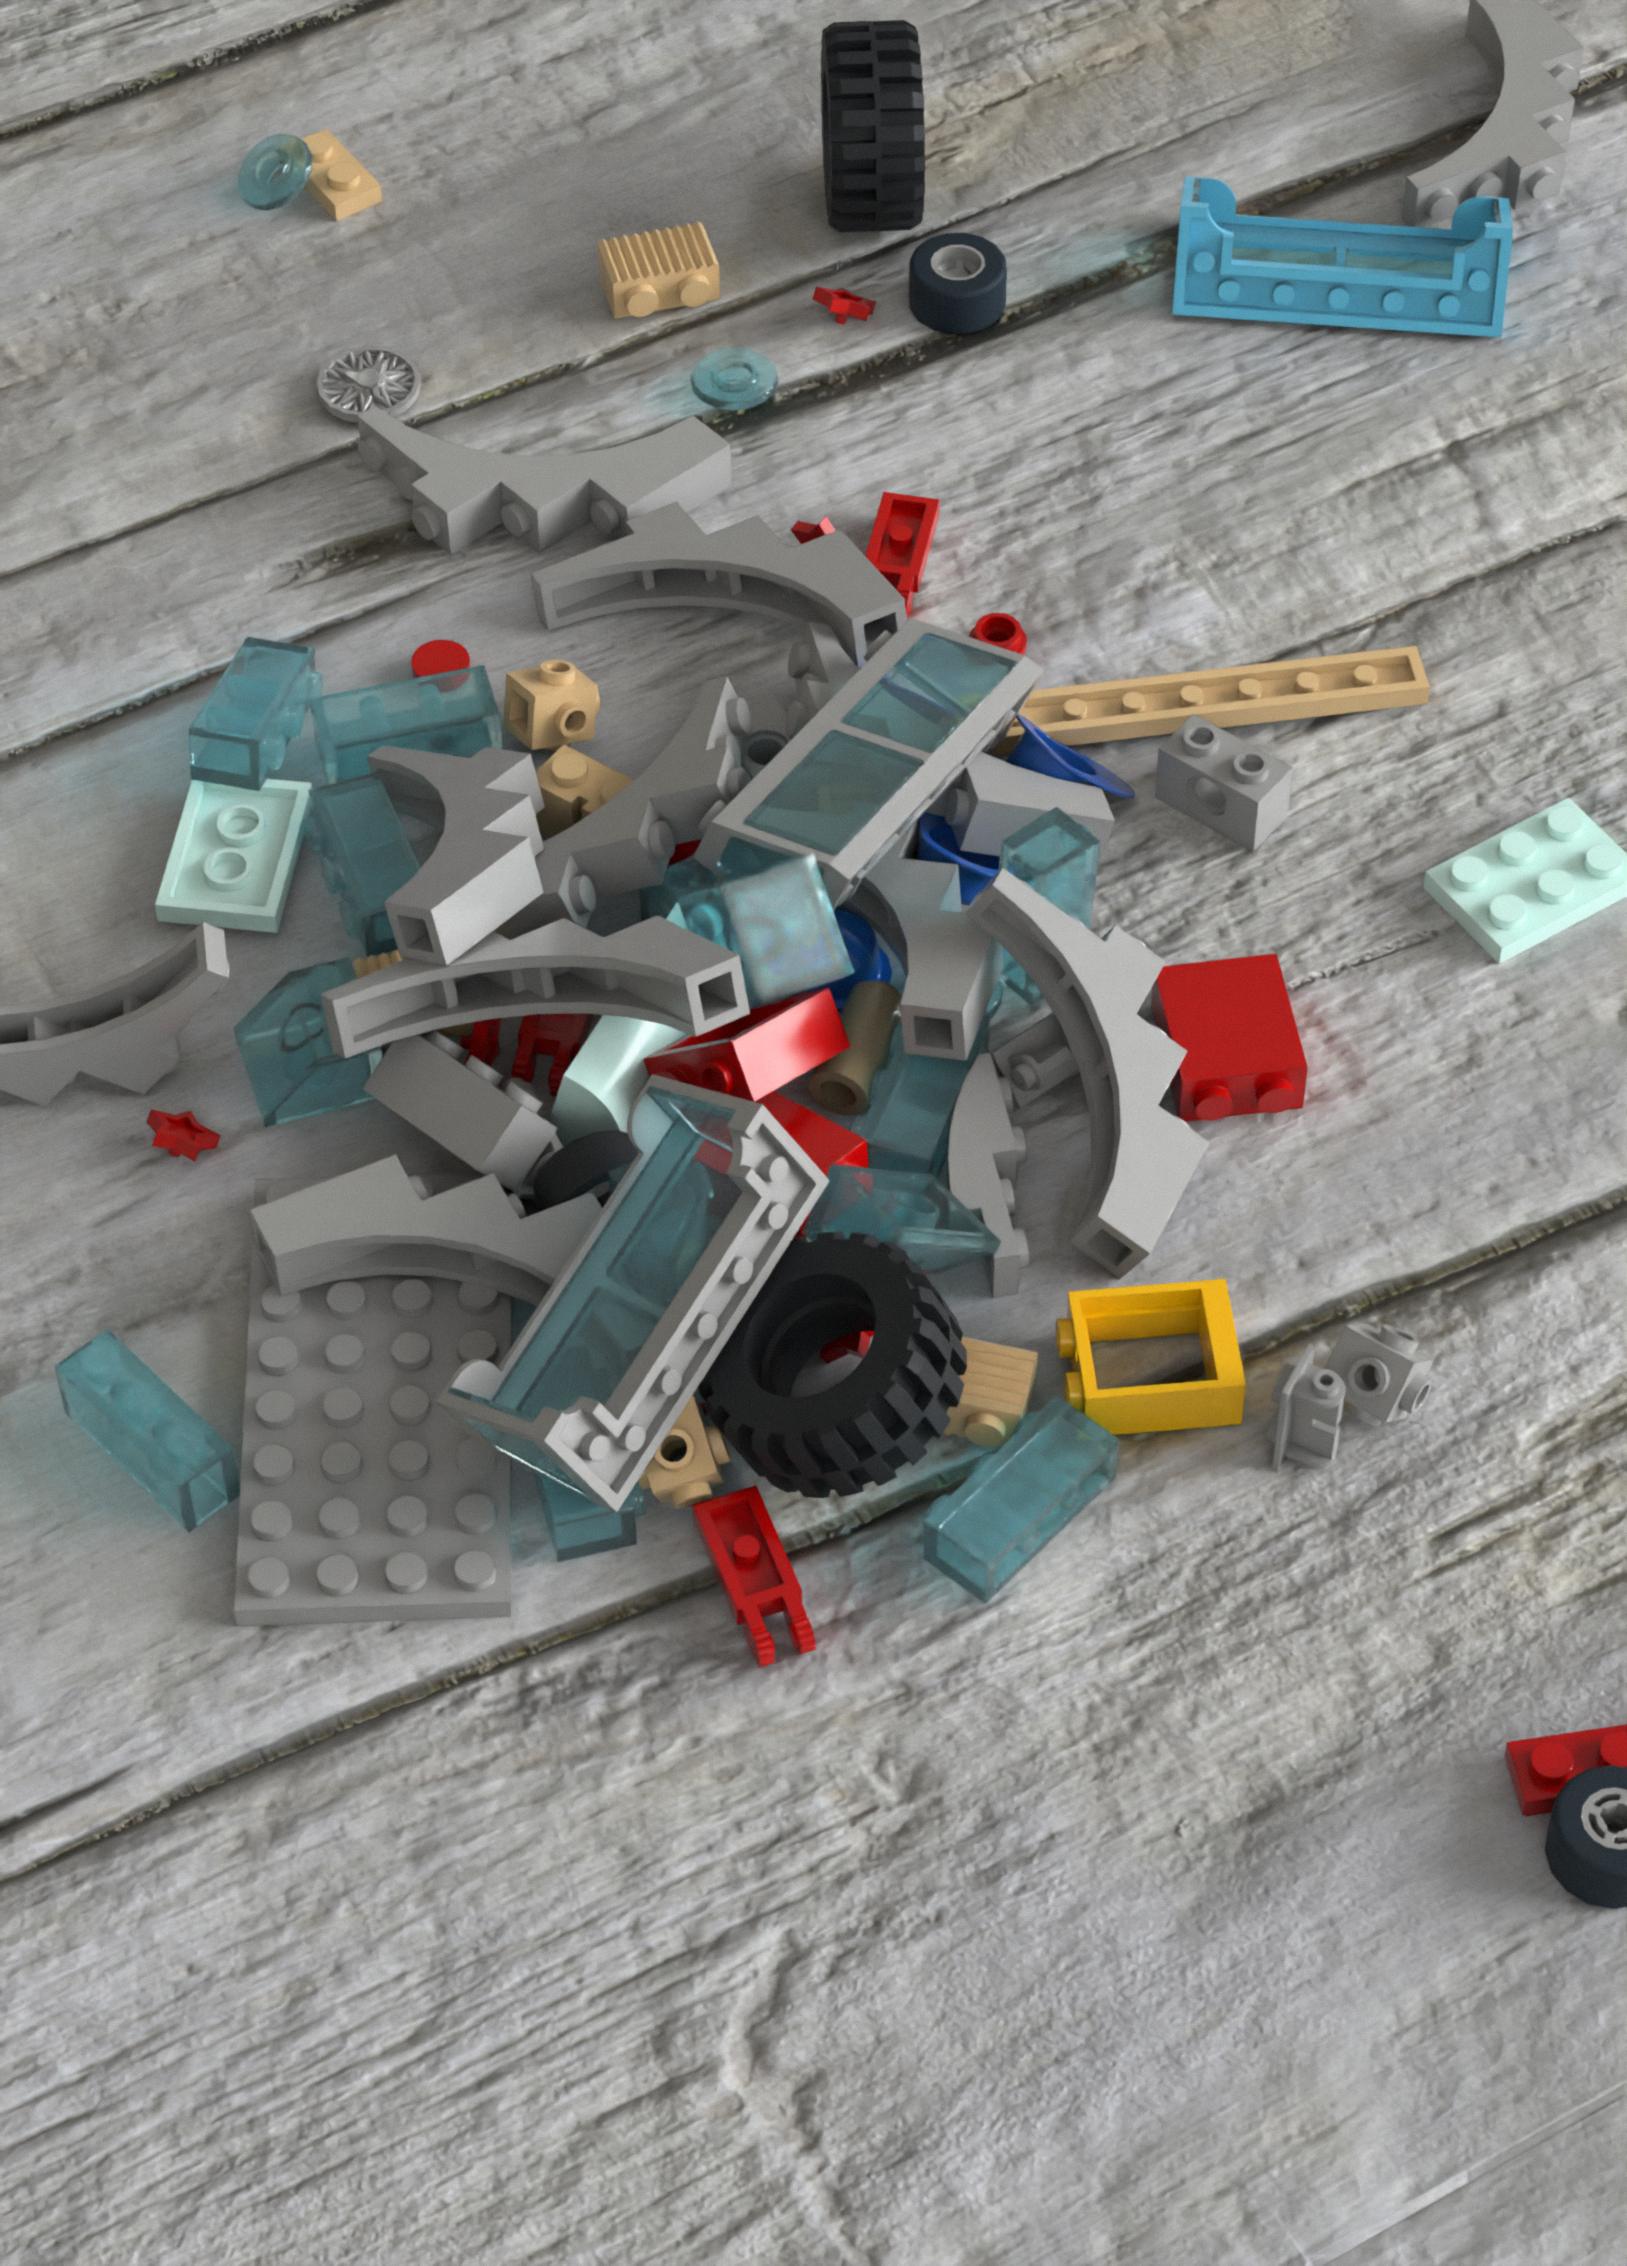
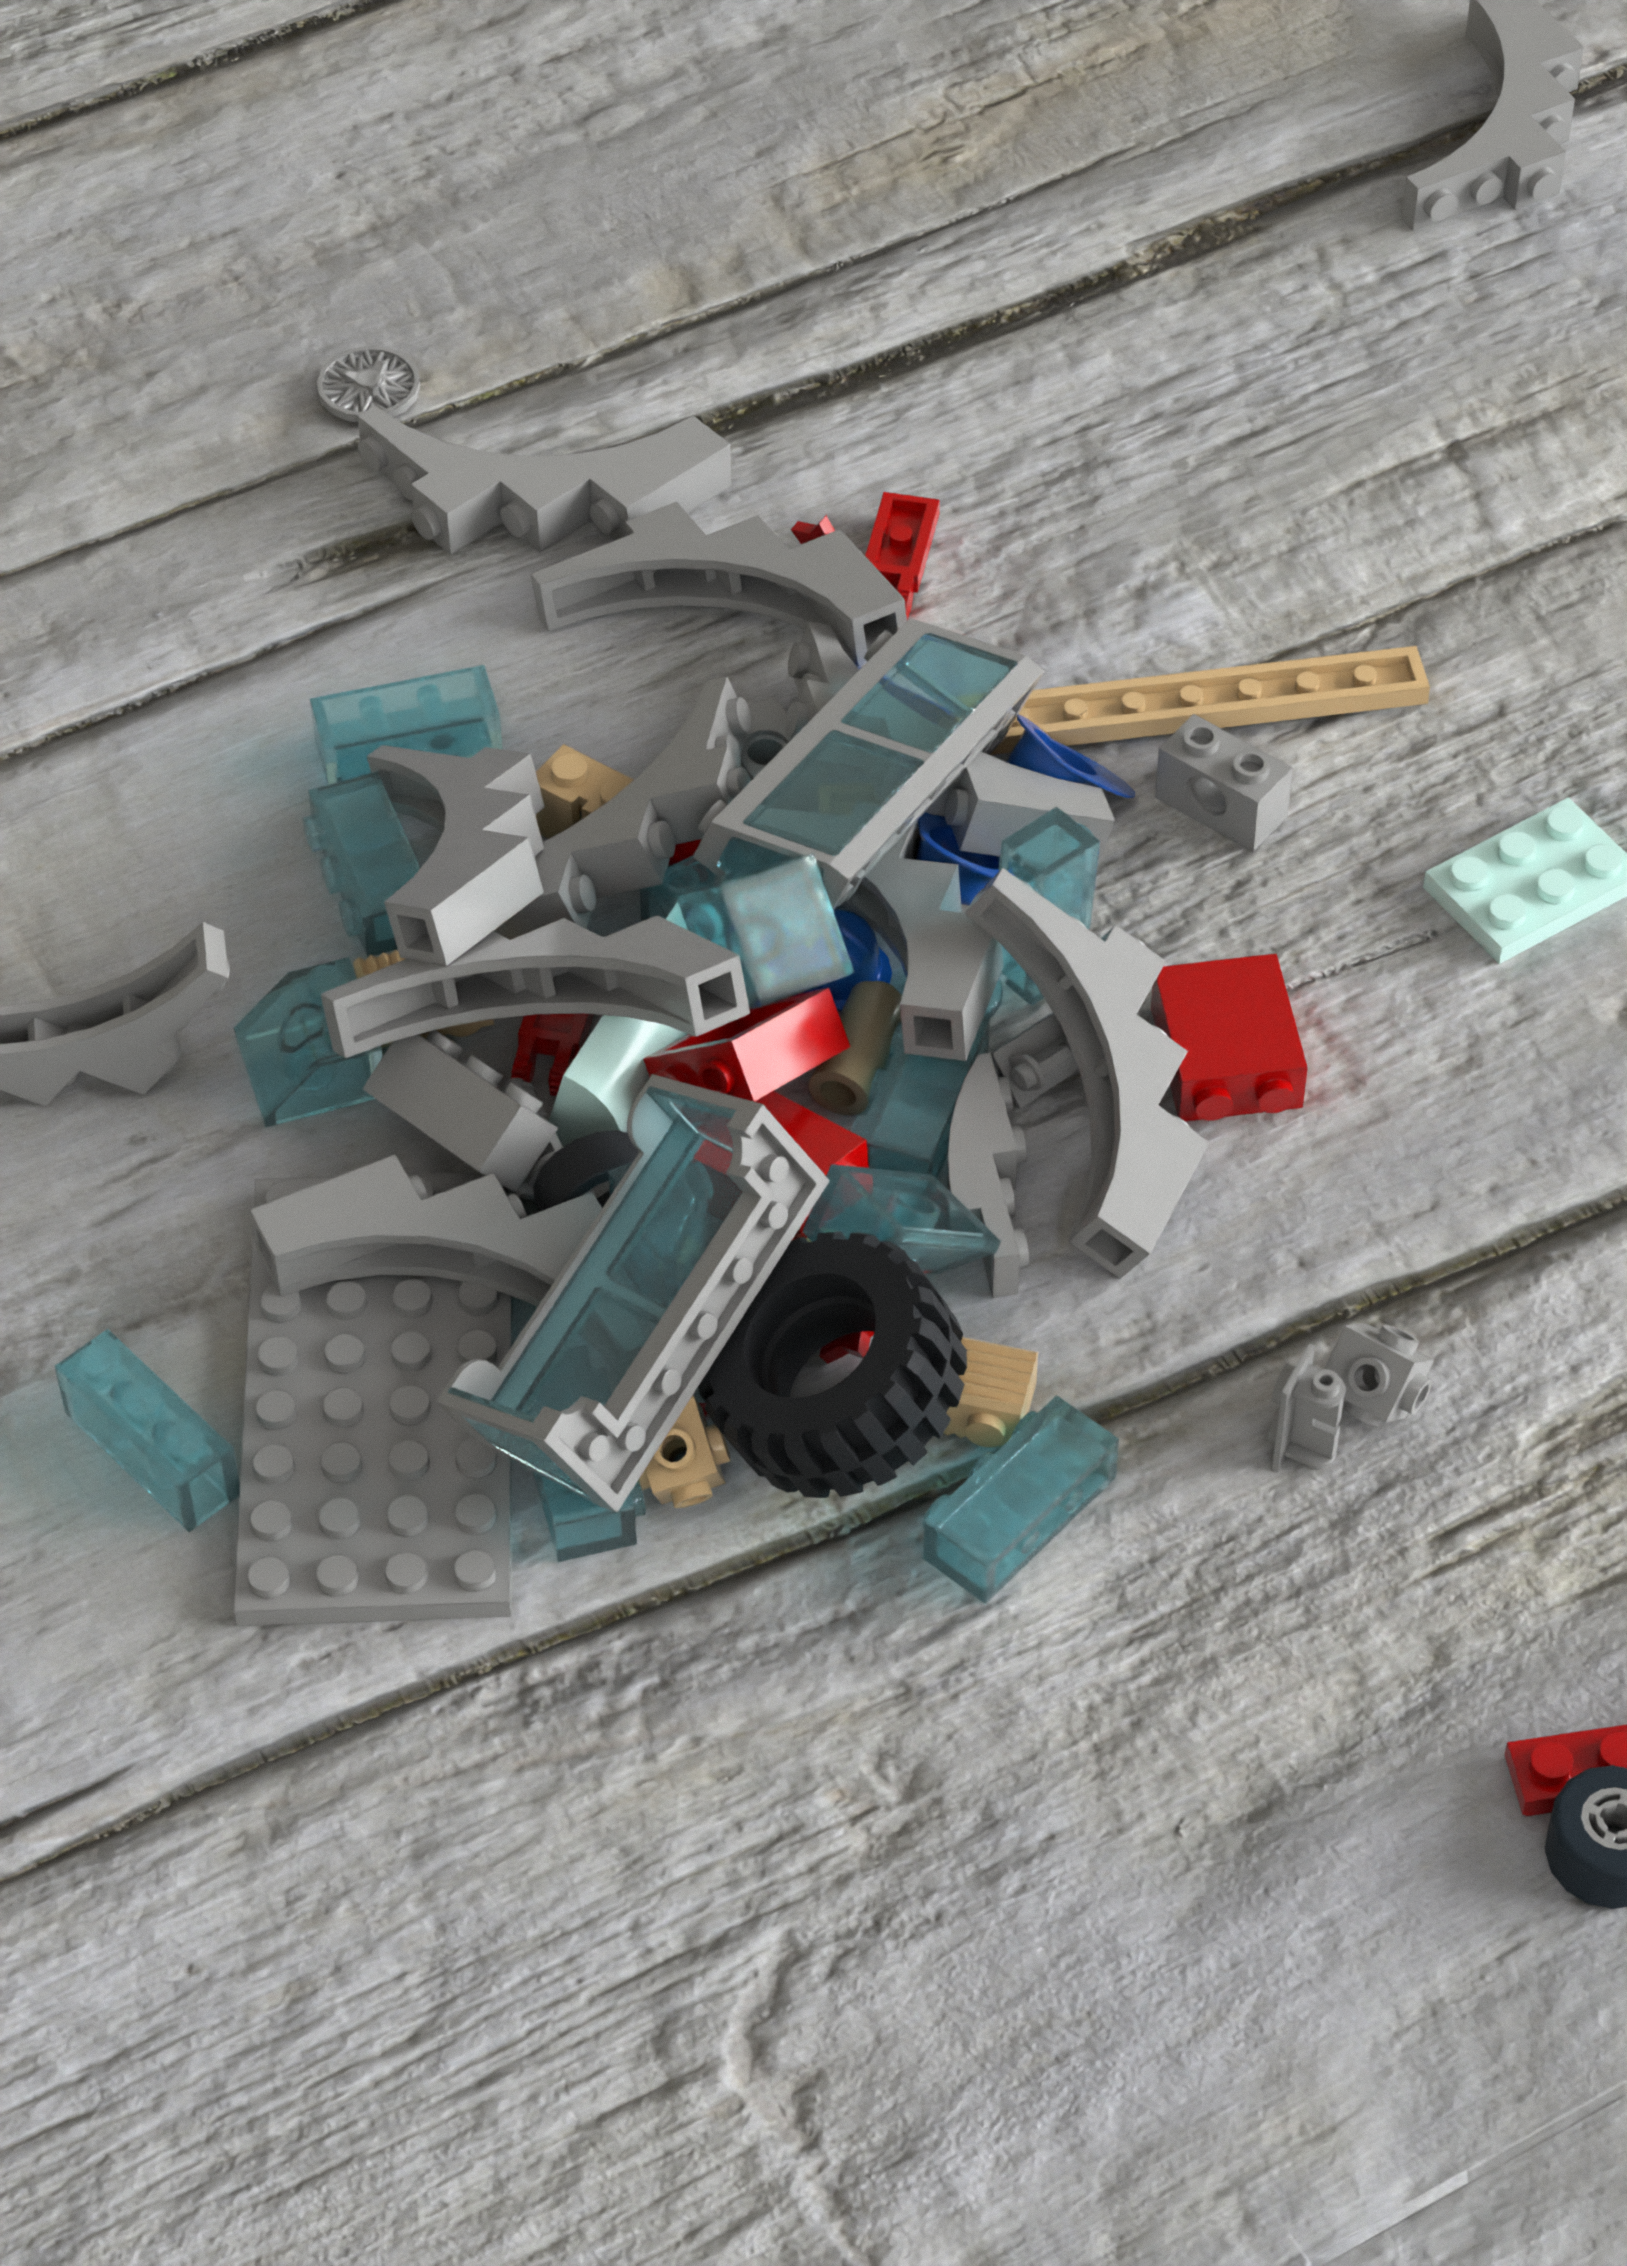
red piece [146,1109,221,1162] -> none
light aqua plate [155,772,314,933] -> none
clear light blue brick [189,637,323,791] -> none
clear light blue piece [238,134,312,211] -> none
tan plate [281,129,382,221] -> none
red tile [411,640,471,696] -> none
red piece [460,1018,502,1067] -> none
tan brick [503,660,600,750] -> none
tan brick [597,221,720,319] -> none
clear light blue piece [690,347,779,411] -> none
red hinge [692,1485,816,1667] -> none
red piece [812,286,876,325] -> none
black tyre [821,20,925,233] -> none
black wheel [909,233,1007,334] -> none
red plate [968,613,1027,667] -> none
yellow window [1056,1279,1246,1438] -> none
medium azure windscreen [1172,176,1513,337] -> none

